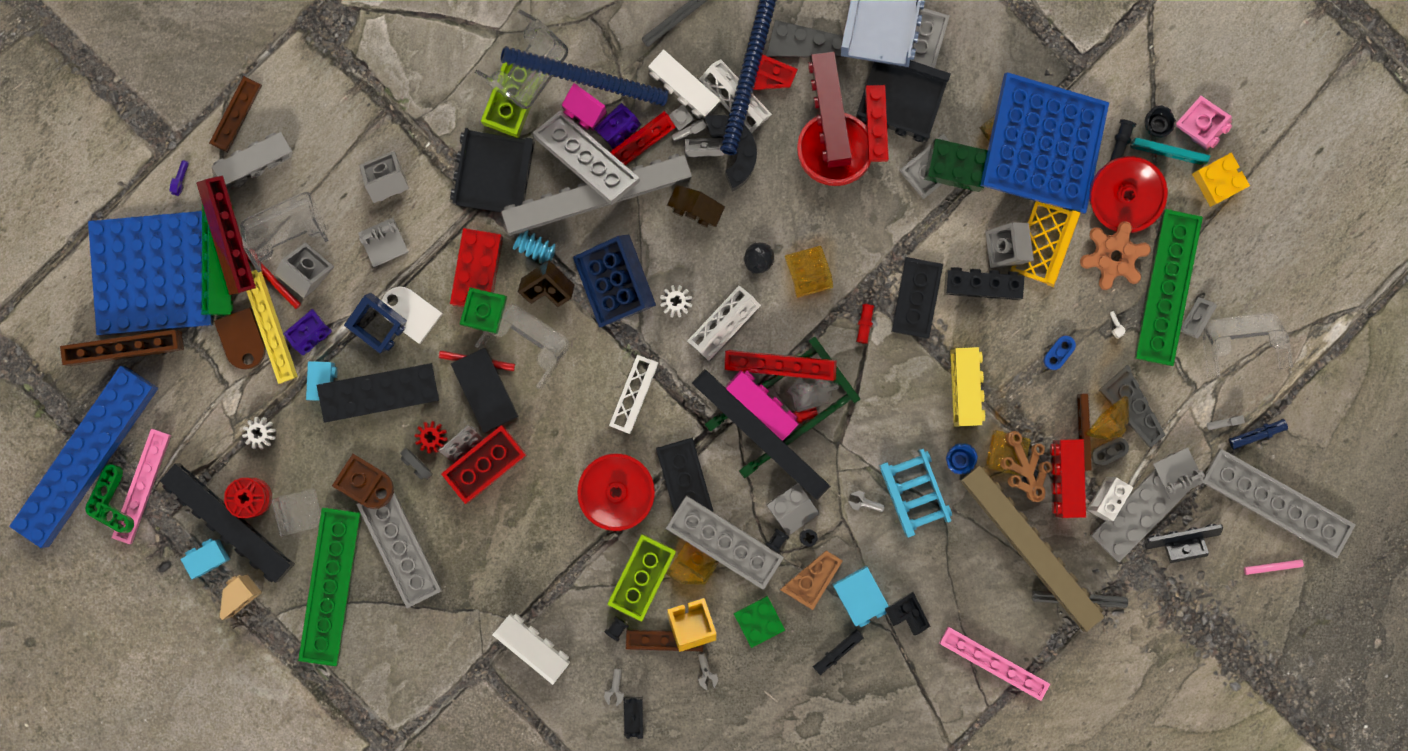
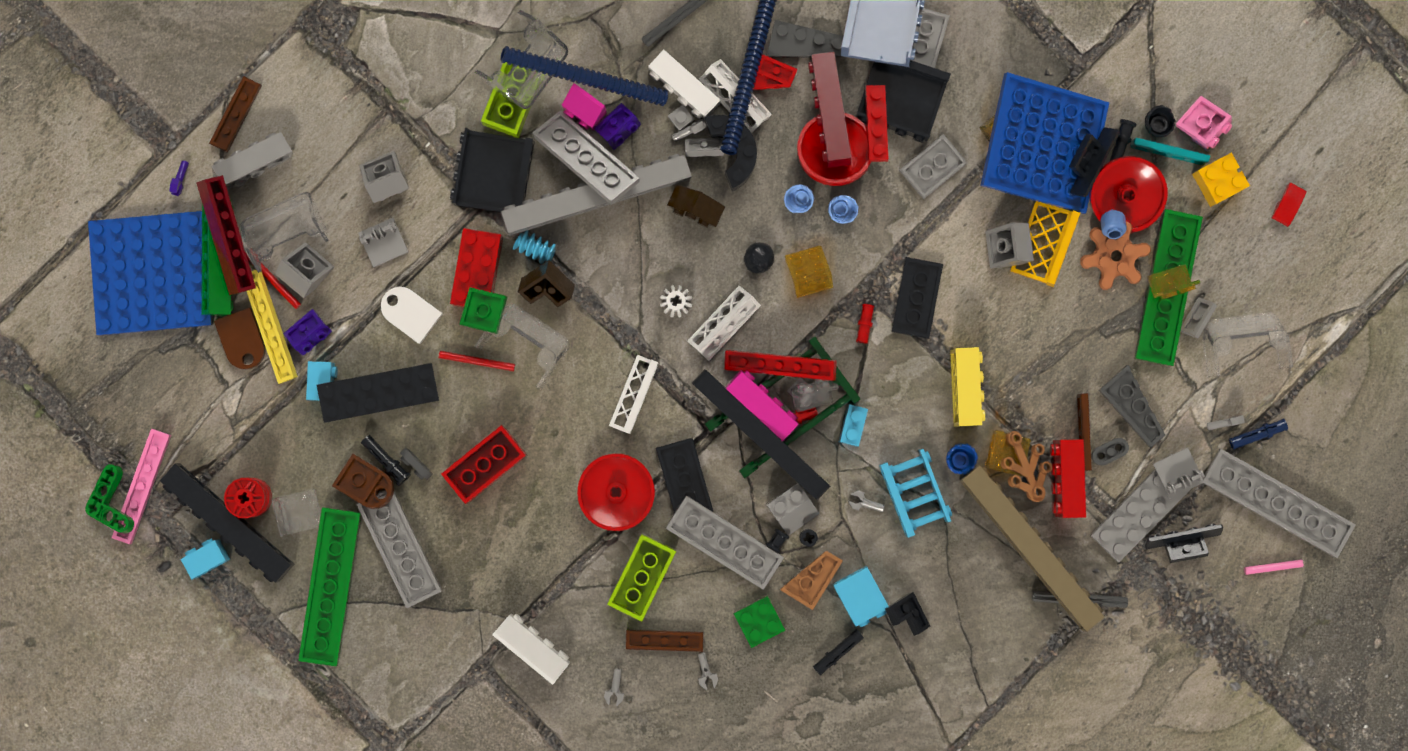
blue brick [9,366,159,548] -> none
reddish brown brick [60,330,184,366] -> none
tan slope [220,575,262,620] -> none
white gear [242,417,276,449] -> none
dark blue window [344,293,407,353] -> none
red gear [415,421,448,454] -> none
light grey hinge [438,425,483,463] -> none
black tile [451,347,519,433] -> none
dark blue slope [573,234,656,328] -> none
black bush [604,616,629,642] -> none
red plate [610,111,676,165] -> none
black hinge [624,697,644,739] -> none
clear yellow slope [666,542,719,585] -> none
yellow piece [667,598,717,652] -> none
dark green brick [924,139,988,192] -> none
bright pink plate [939,627,1050,701] -> none
black brick [944,267,1025,300] -> none
blue plate [1043,336,1076,370] -> none
clear yellow slope [1086,395,1129,440] -> none
white window [1087,477,1133,521] -> none
white hand [1110,311,1125,339] -> none
none -> black pin [361,435,411,486]
none -> light blue hair [784,184,815,213]
none -> light blue hair [828,195,859,224]
none -> medium azure brick [838,404,868,447]
none -> black bracket [1069,127,1120,197]
none -> medium blue head [1100,210,1127,239]
none -> clear yellow bracket [1147,264,1200,300]
none -> red slope [1271,182,1307,227]

